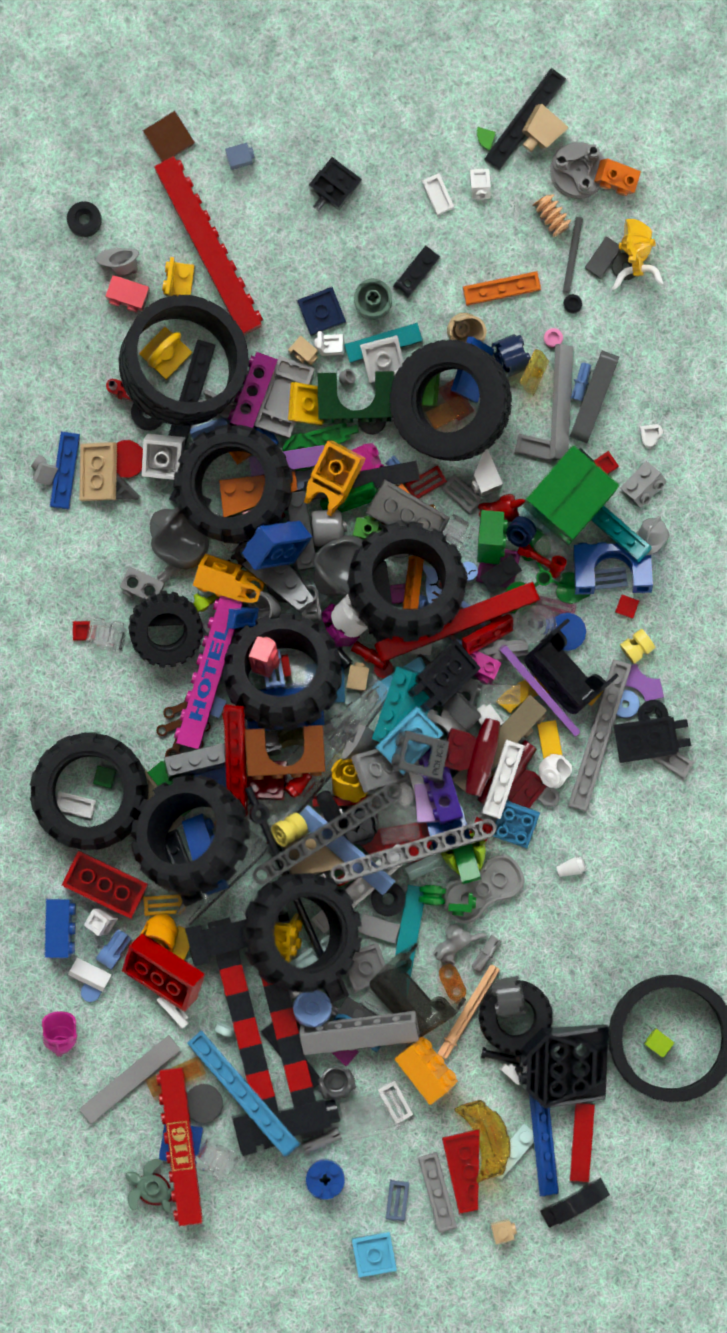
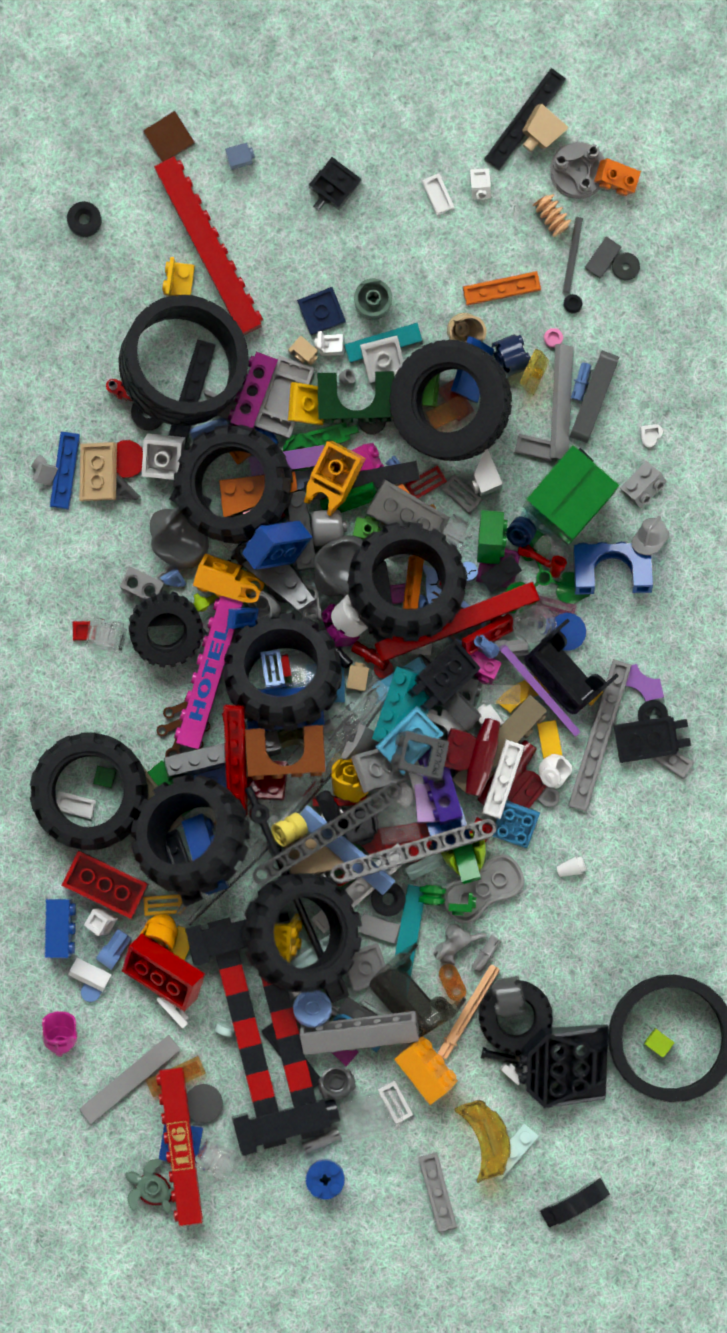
light grey piece [96,248,139,275] -> none
coral brick [105,275,150,313] -> none
yellow tile [139,326,193,380] -> none
dark azure tile [187,1030,300,1157] -> none
light blue tile [210,696,227,718] -> none
coral brick [249,636,280,678] -> none
red cone [284,773,312,799] -> none
medium azure plate [352,1231,397,1278] -> none
sand blue tile [385,1180,409,1221] -> none
black plate [393,245,440,298] -> none
red wing [442,1129,480,1214] -> none
bright green tile [477,127,496,151] -> none
red animal [478,494,525,522] -> none
tan brick [490,1219,517,1244] -> none
blue tile [529,1094,559,1196] -> none
red tile [569,1103,595,1182] -> none
teal tile [591,506,652,562] -> none
red tile [594,451,619,474] -> none
sand blue tile [594,567,628,590] -> none
yellow helmet [612,219,663,290] -> none
red tile [615,594,639,619] -> none
light blue piece [616,690,640,718] -> none
light yellow wheel [620,629,656,664] -> none
none -> medium blue tile [160,568,187,587]
none -> medium blue pin [474,635,499,659]

